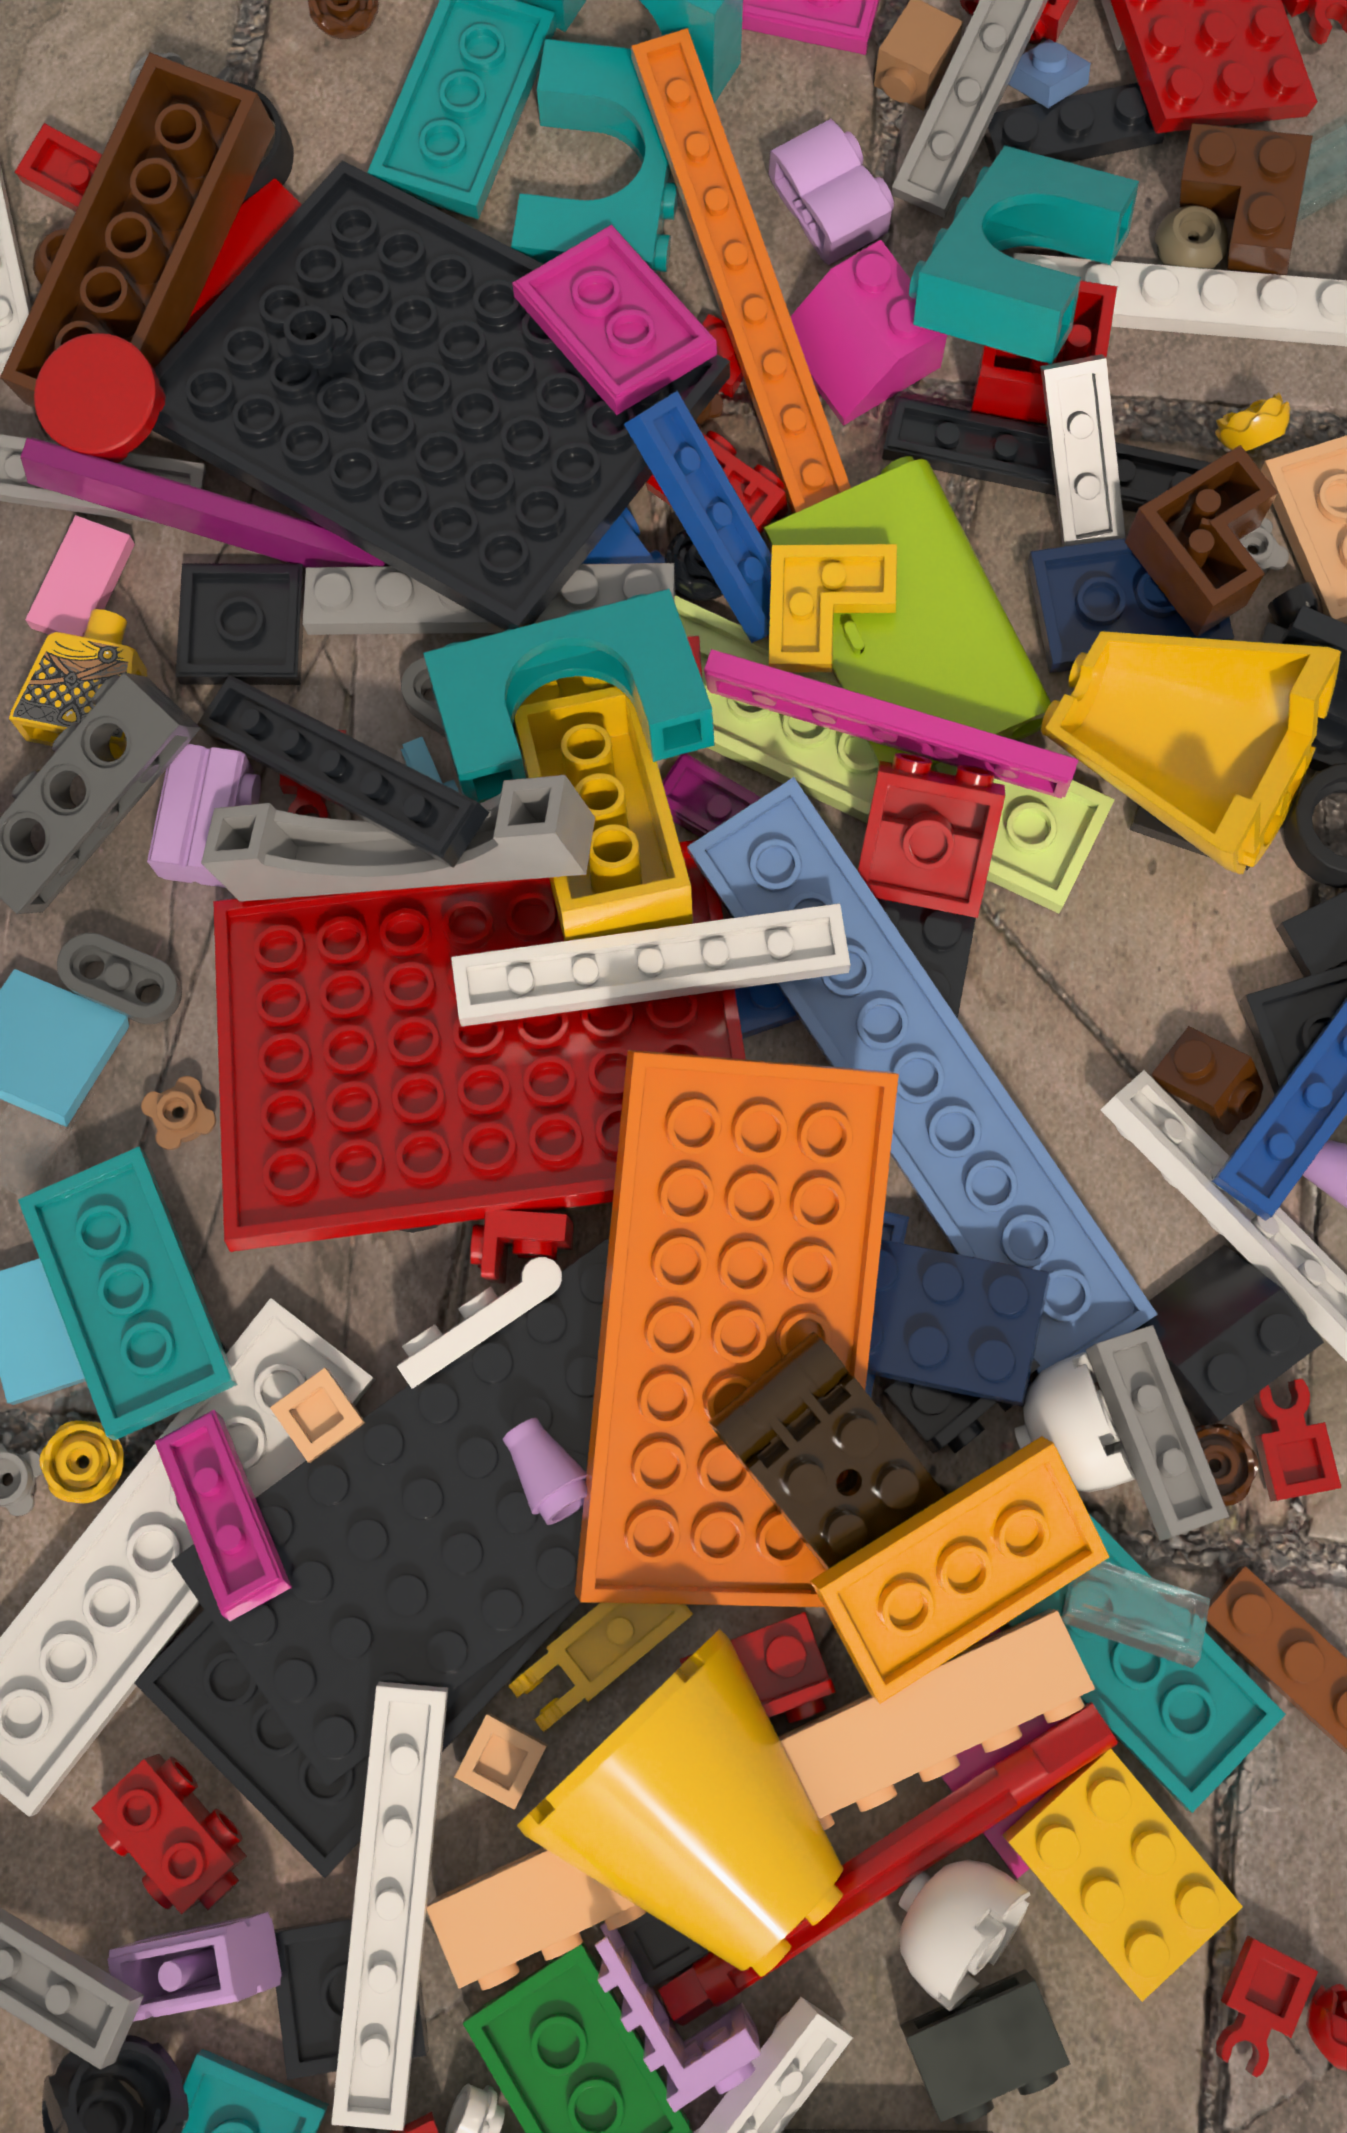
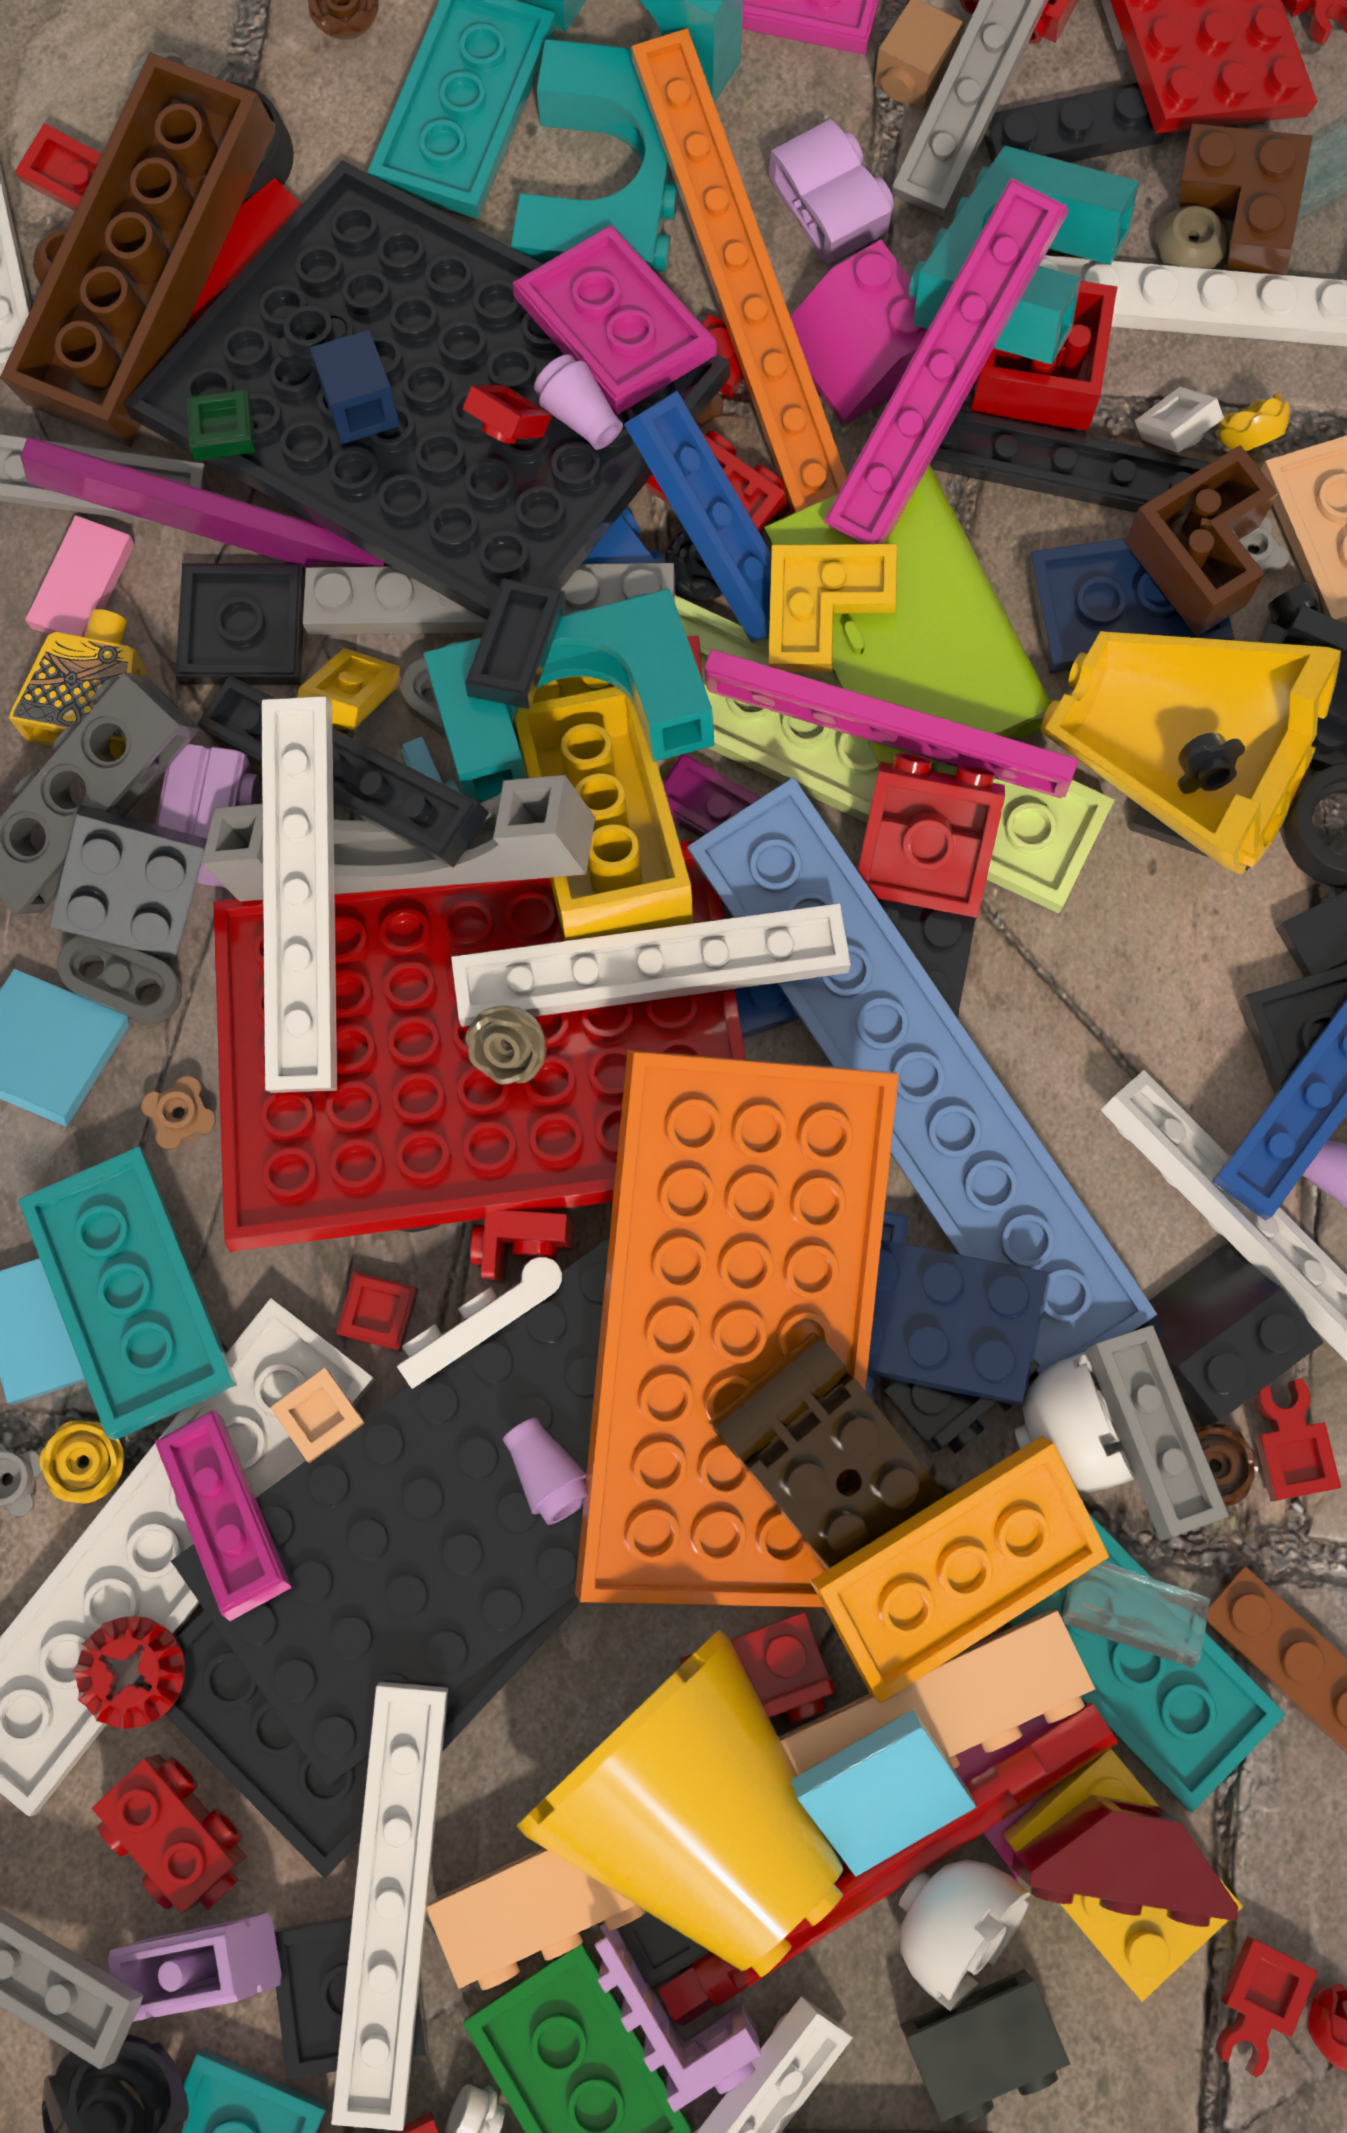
red tile [34,333,166,463] -> none
light nougat plate [454,1713,548,1810] -> none
yellow hinge [508,1603,693,1732] -> none
medium blue plate [1008,39,1091,108] -> none
plate [1040,354,1126,547] -> none
reddish brown bracket [1151,1026,1264,1135] -> none
none -> plate [49,804,207,960]
none -> red gear [72,1616,185,1729]
none -> dark green tile [186,389,256,461]
none -> white plate [262,696,337,1093]
none -> yellow plate [297,648,401,730]
none -> dark blue brick [310,330,400,444]
none -> red tile [336,1271,419,1352]
none -> red plate [462,385,552,444]
none -> black tile [465,578,566,709]
none -> dark tan plate [466,1005,546,1084]
none -> lavender cone [534,354,623,450]
none -> medium azure tile [790,1709,976,1876]
none -> dark pink tile [823,178,1069,544]
none -> dark red slope [1011,1795,1238,1927]
none -> white plate [1135,387,1224,453]
none -> black plate [1177,732,1245,794]

